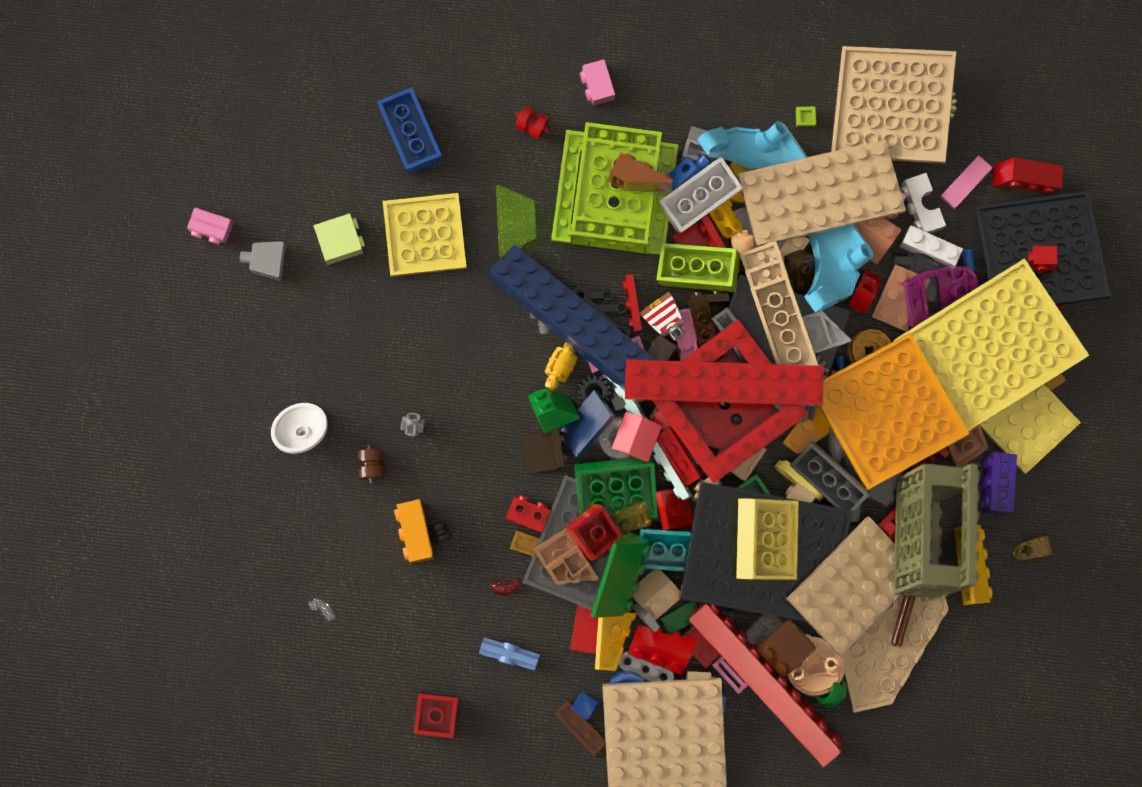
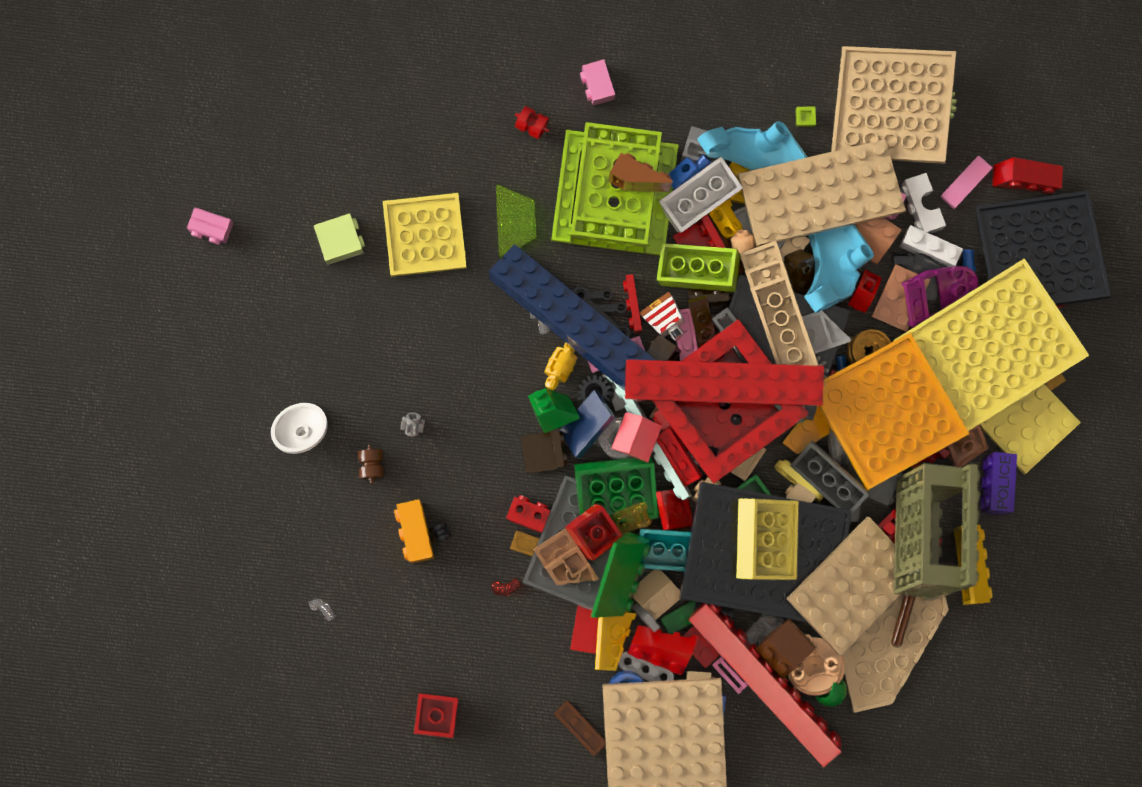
light grey torso [240,242,286,281] -> none
blue brick [377,87,443,175] -> none
medium blue piece [479,638,540,671] -> none
blue tile [571,692,598,720] -> none
clear yellow piece [1013,535,1054,561] -> none
red brick [1028,246,1057,273] -> none

